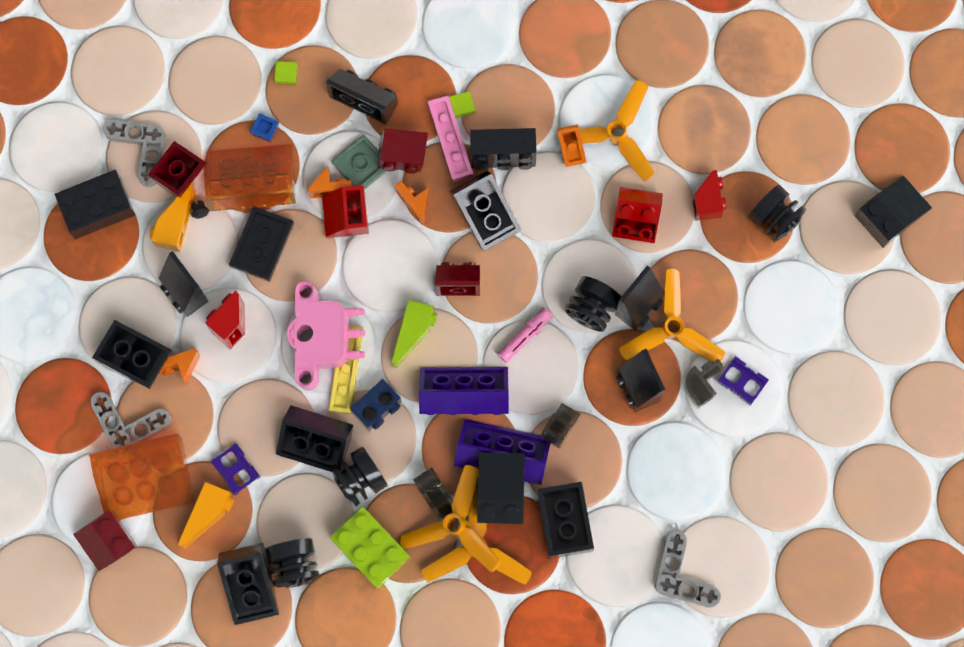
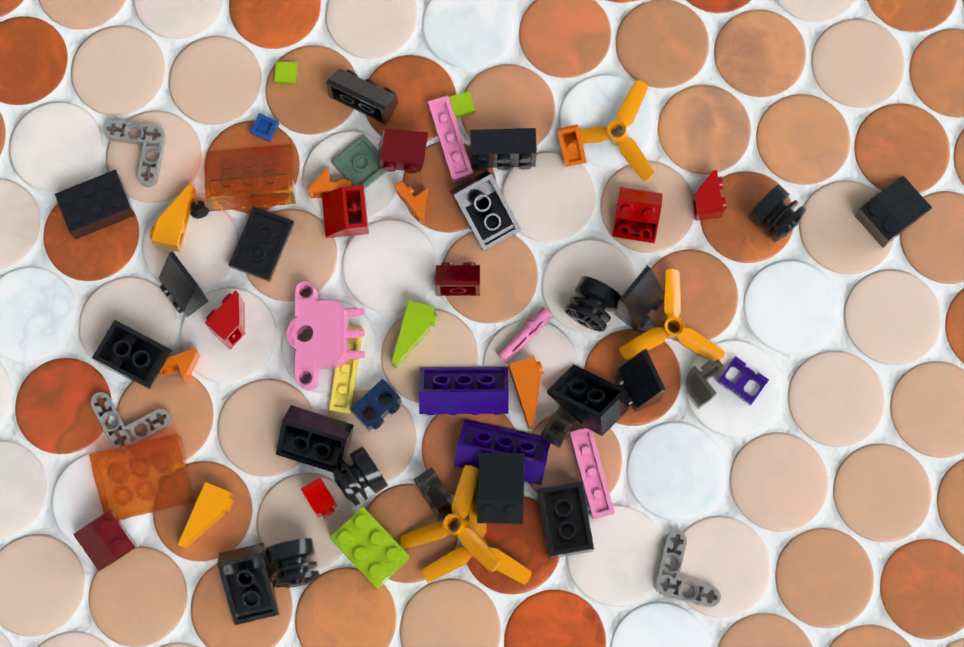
dark red slope [148,141,207,198] -> none
dark purple piece [211,443,261,495] -> none
none -> red slope [301,477,338,518]
none -> orange slope [509,356,544,430]
none -> black slope [547,365,629,436]
none -> bright pink plate [569,428,615,519]

